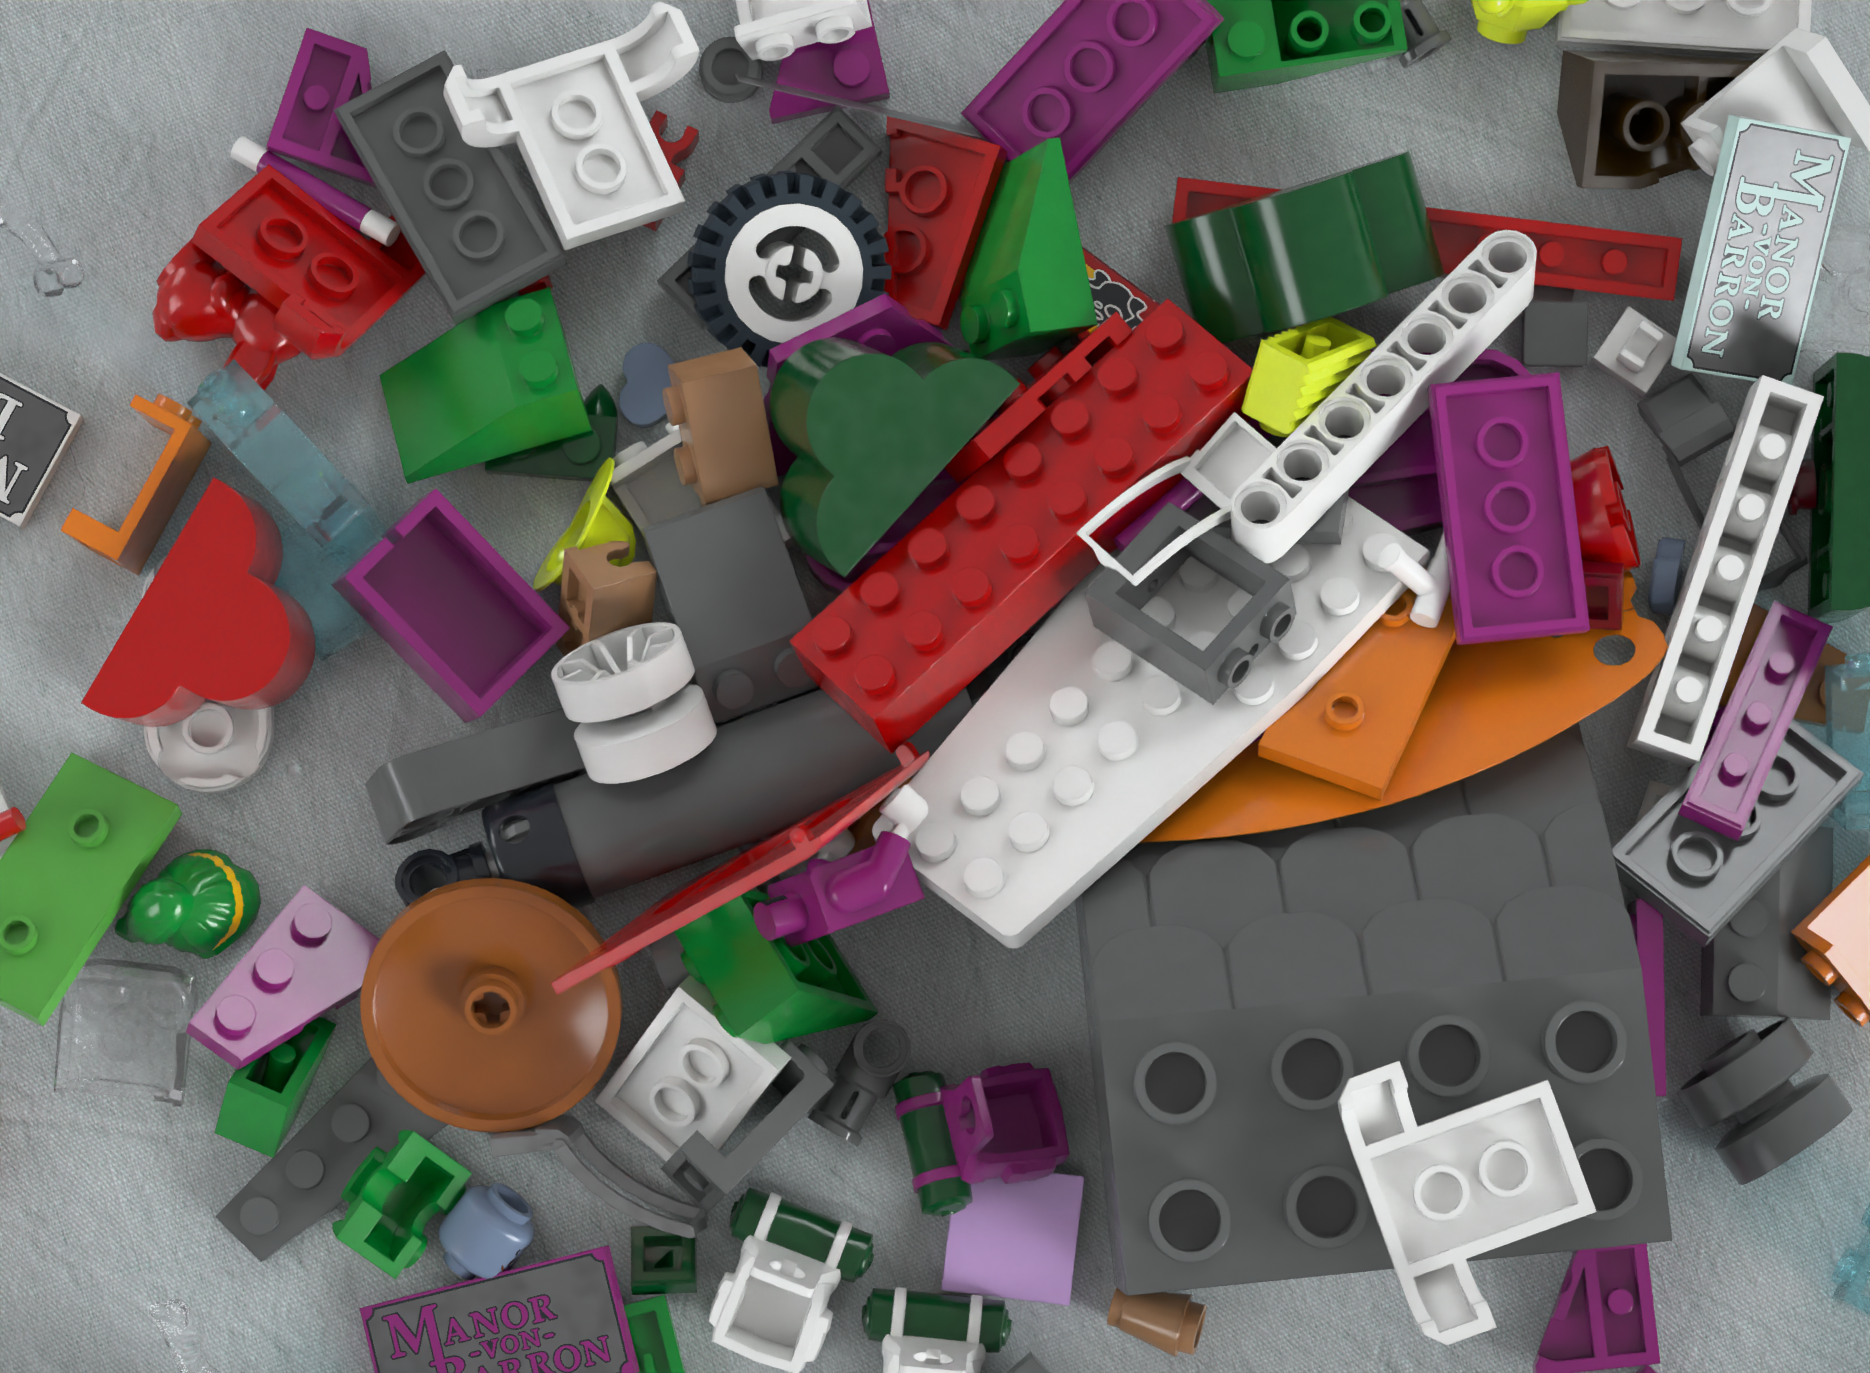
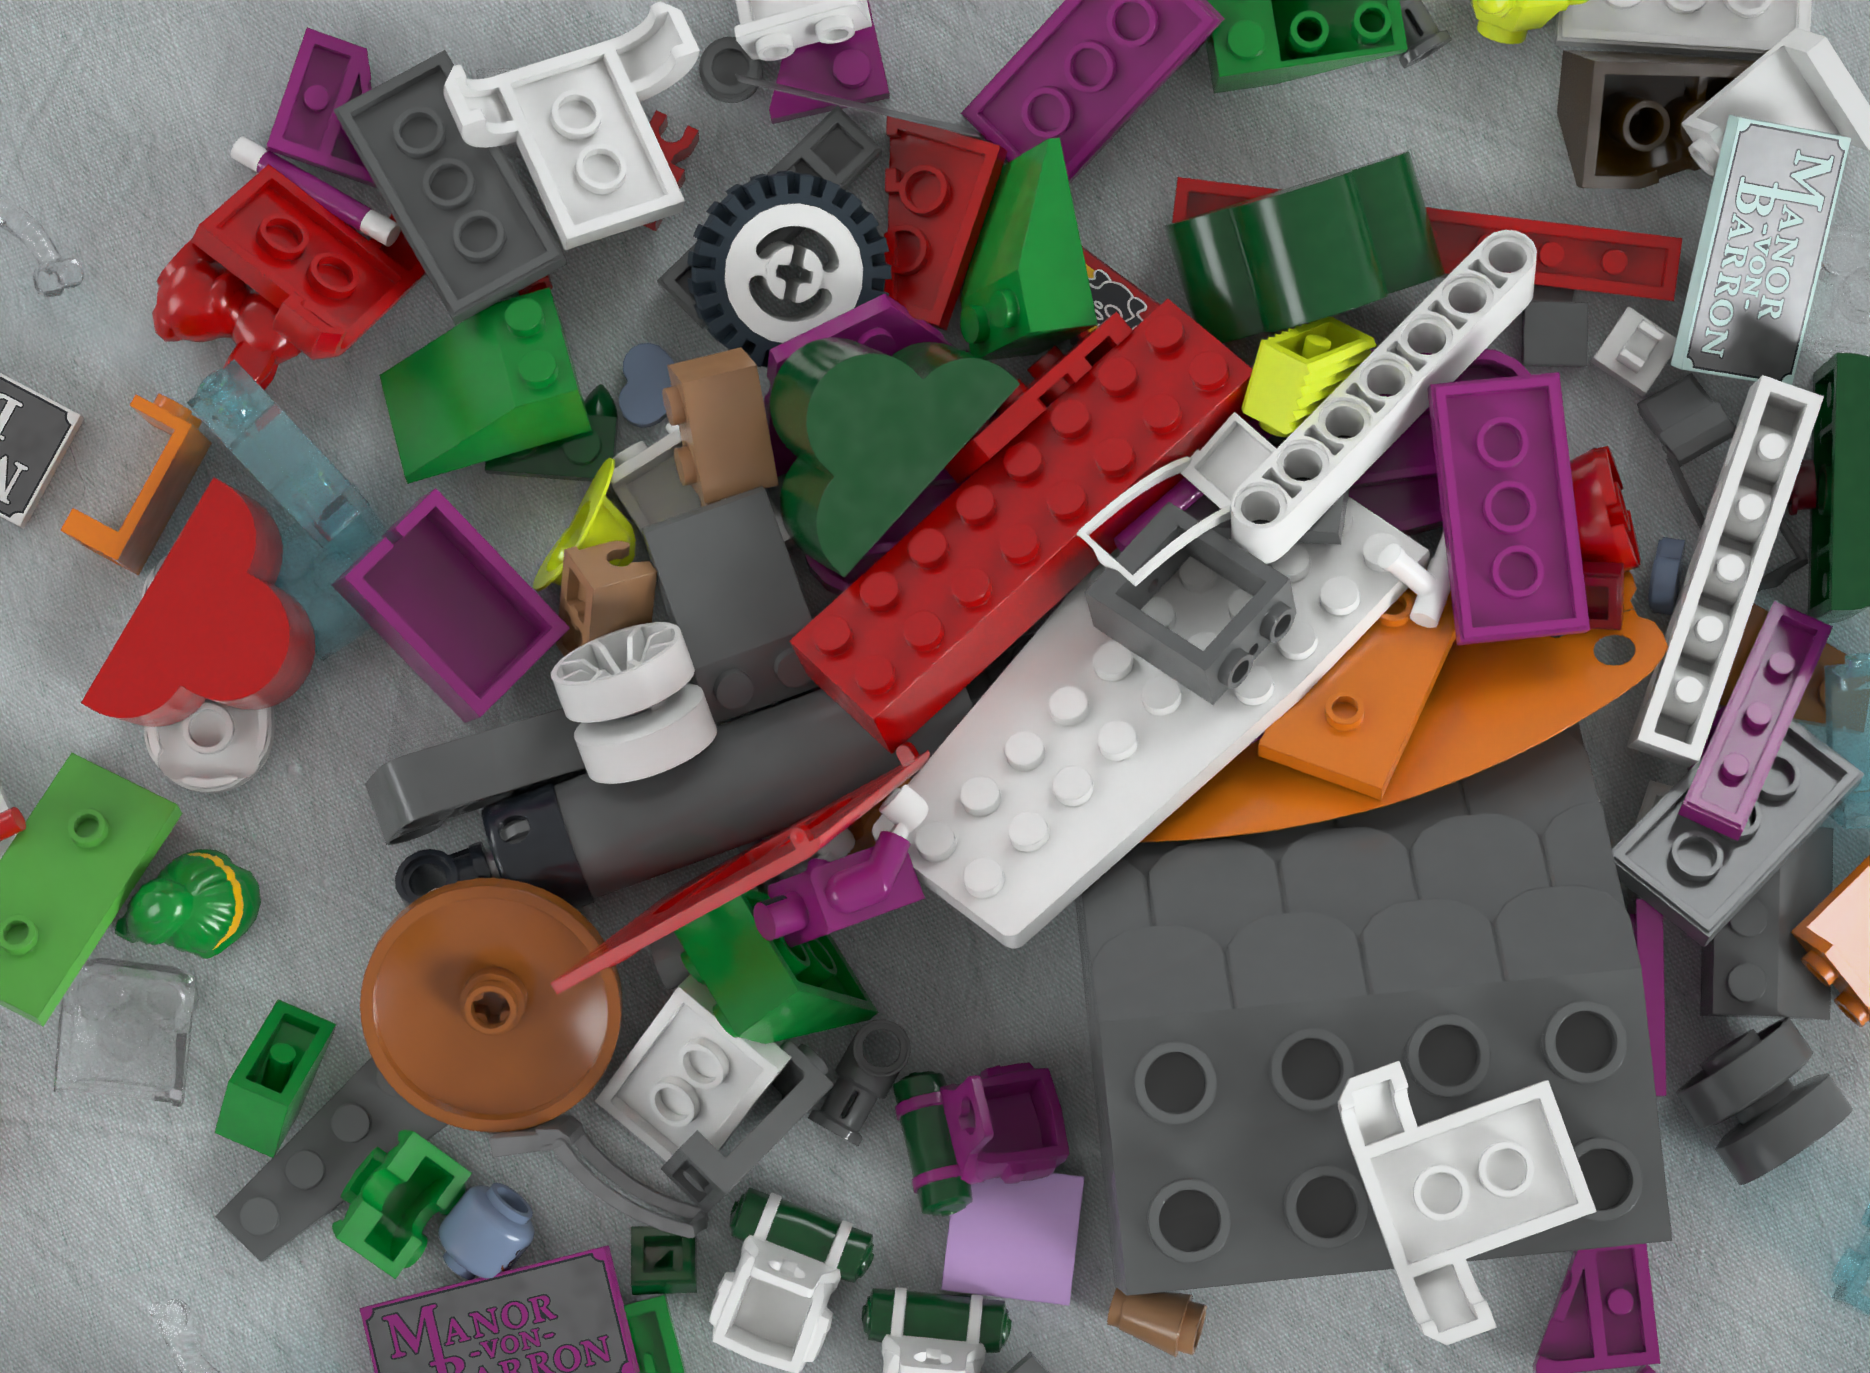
wing [186,885,379,1070] -> none

